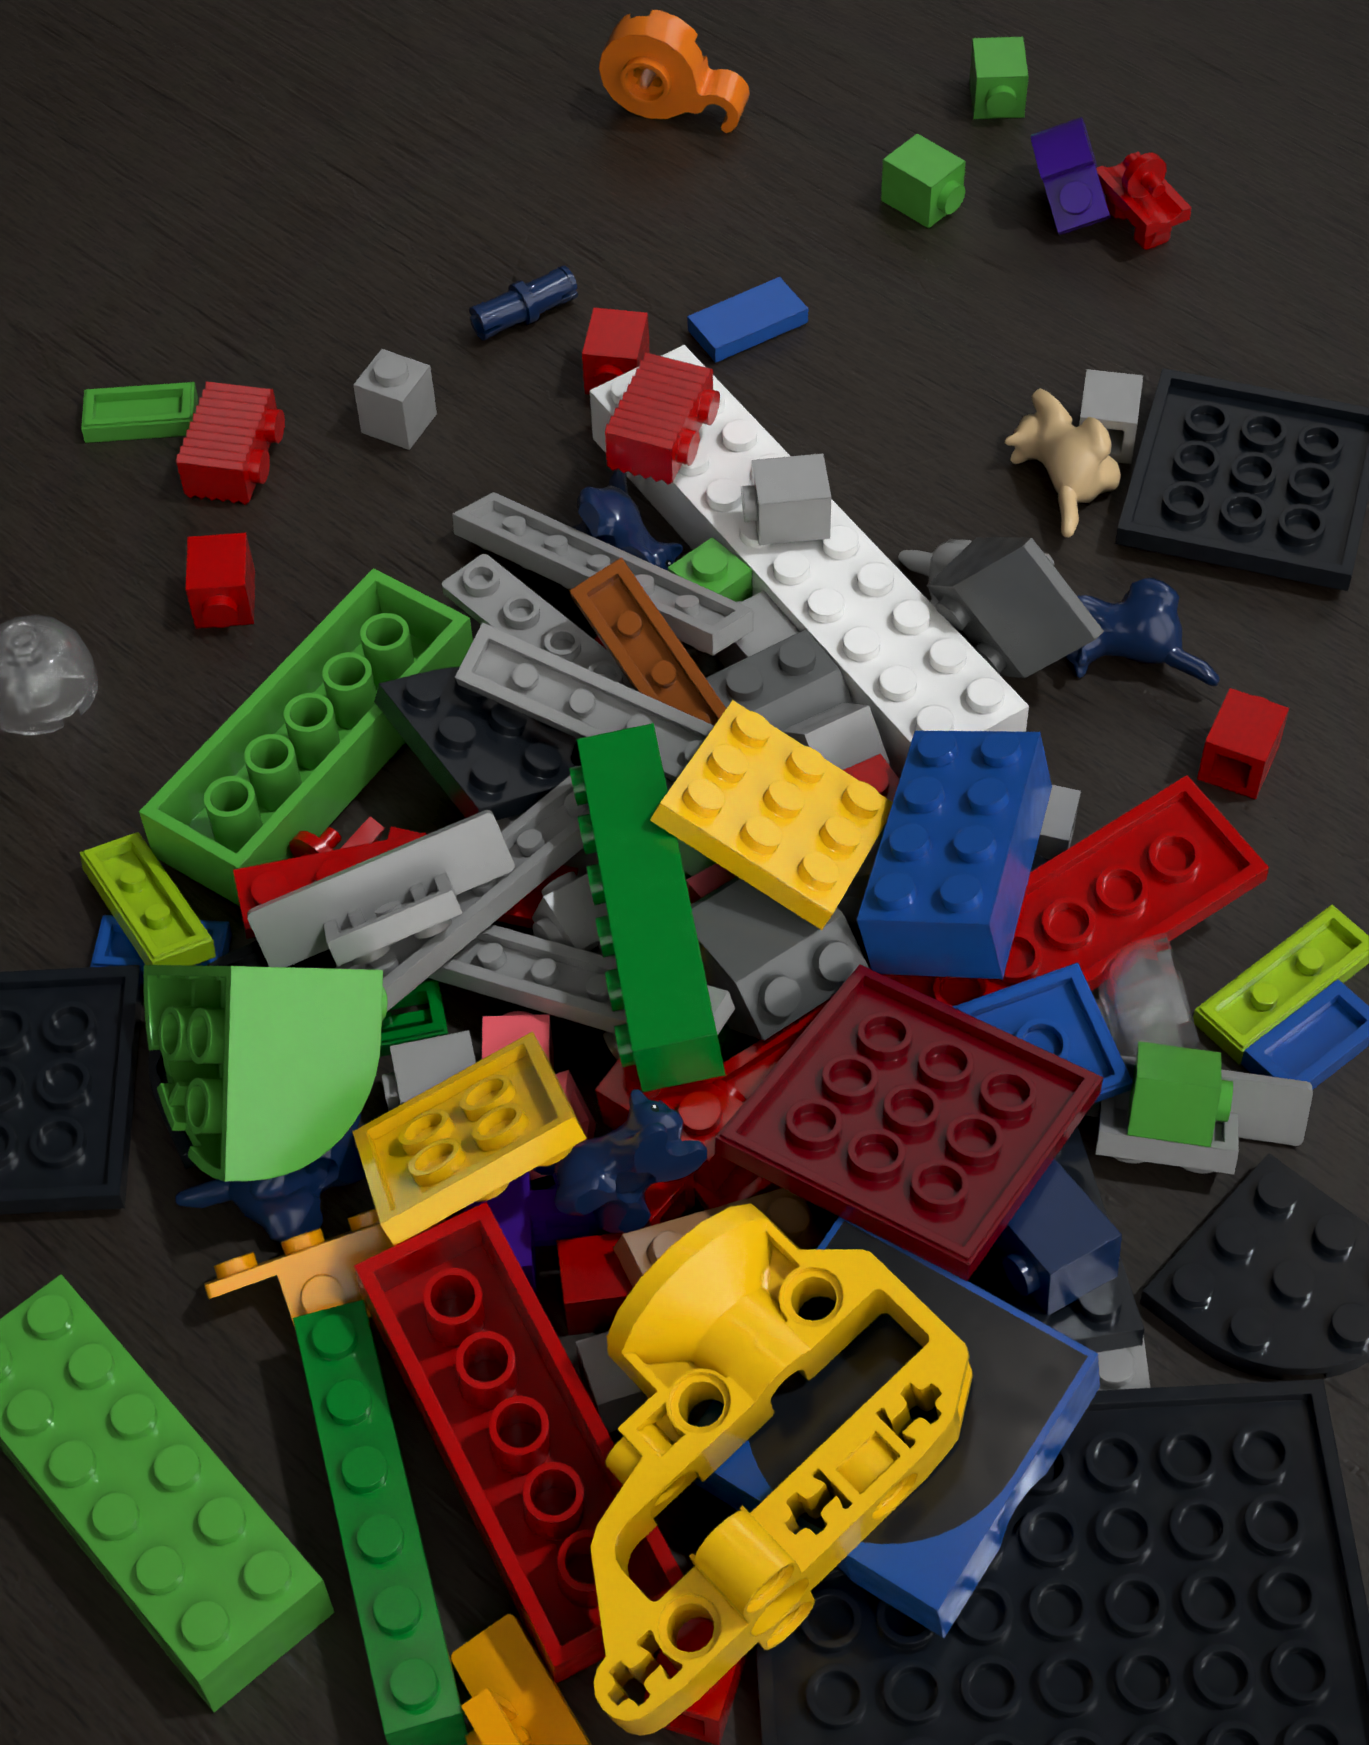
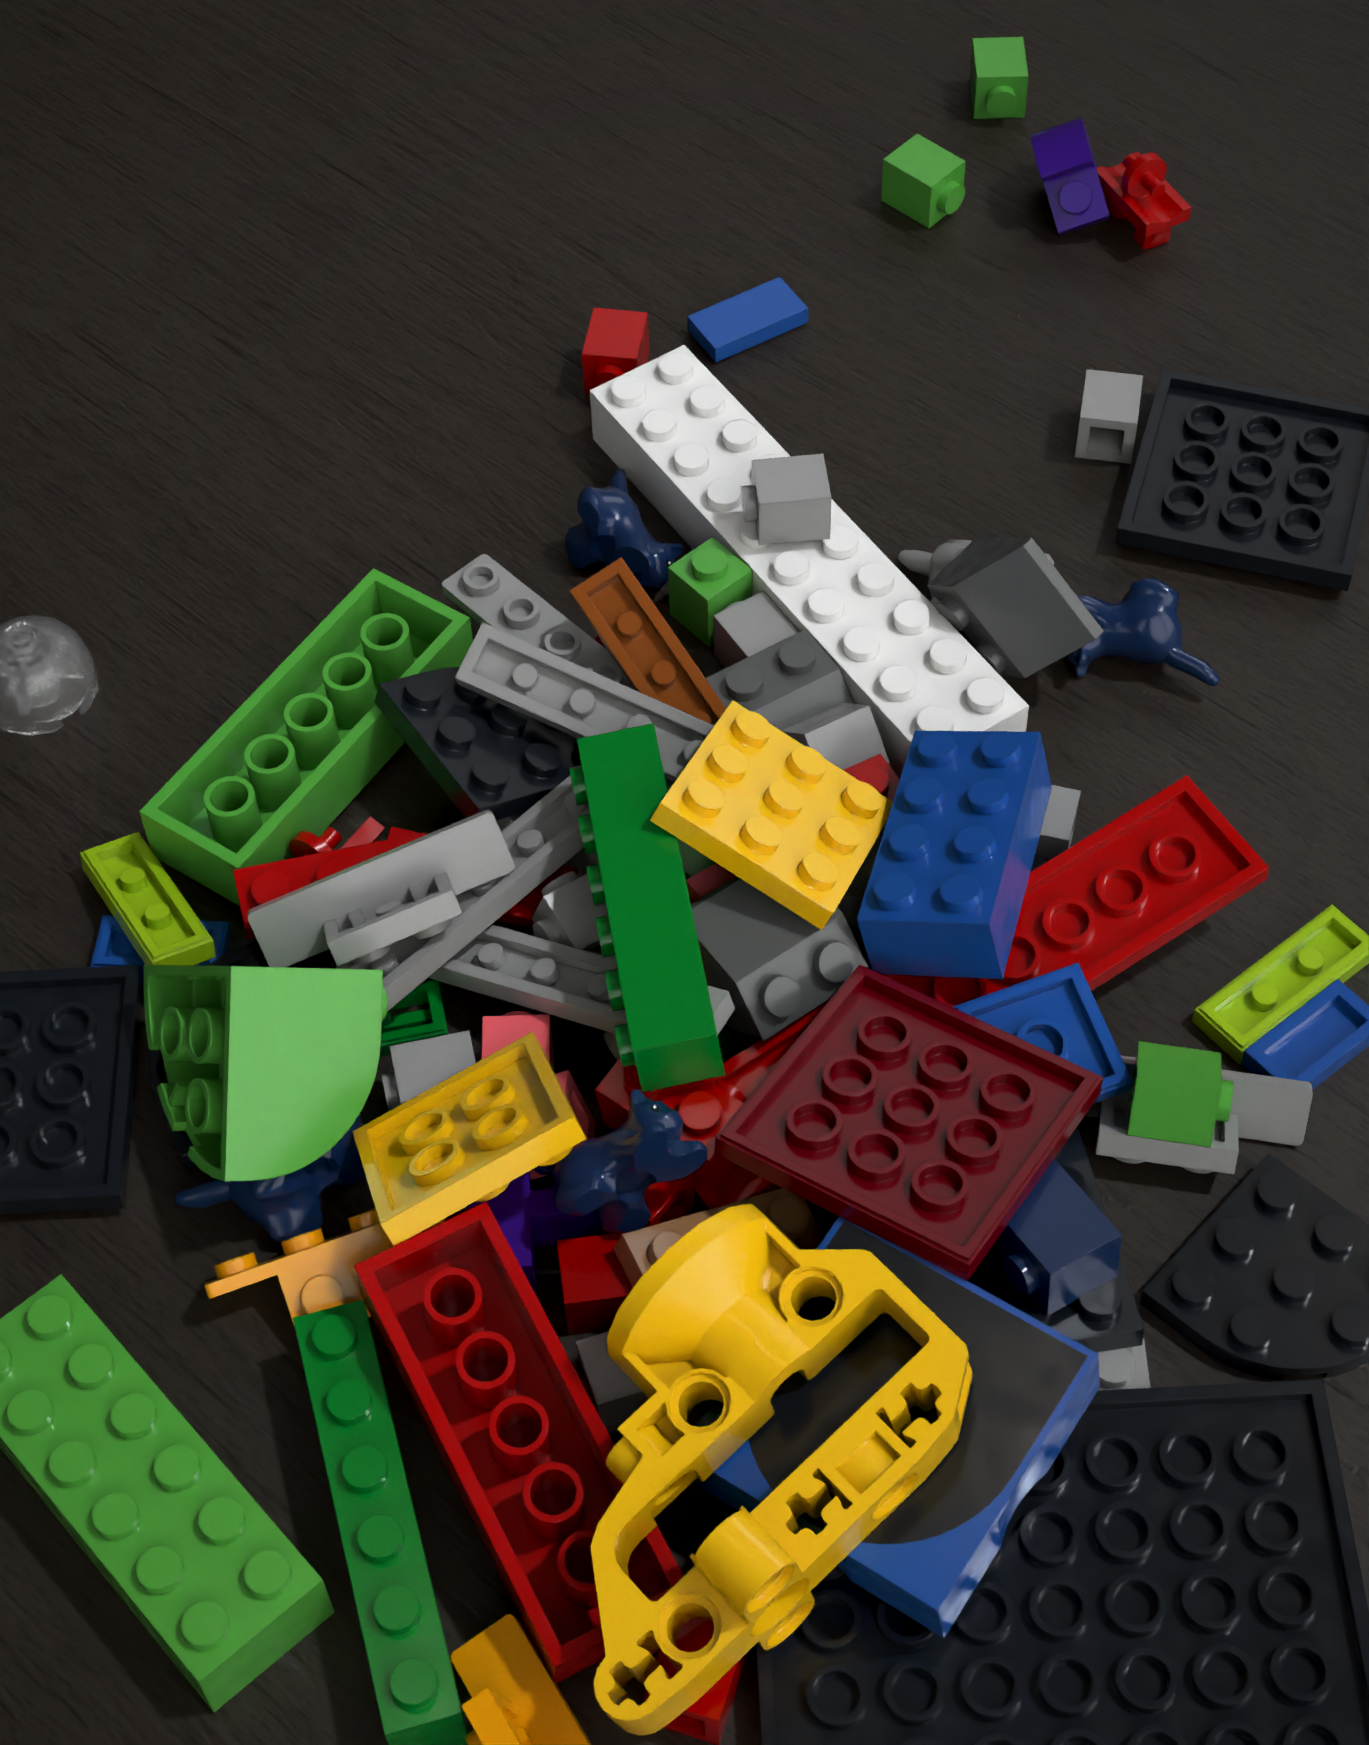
bright green tile [81,382,198,443] -> none
red brick [176,381,285,505] -> none
red brick [185,533,255,628] -> none
light grey brick [353,349,437,450] -> none
light grey plate [452,492,753,656] -> none
dark blue pin [469,265,578,340] -> none
orange piece [599,10,750,133] -> none
red brick [605,352,720,485] -> none
tan animal [1005,388,1121,538] -> none
clear cylinder [1095,932,1200,1057] -> none
red brick [1197,688,1289,800] -> none

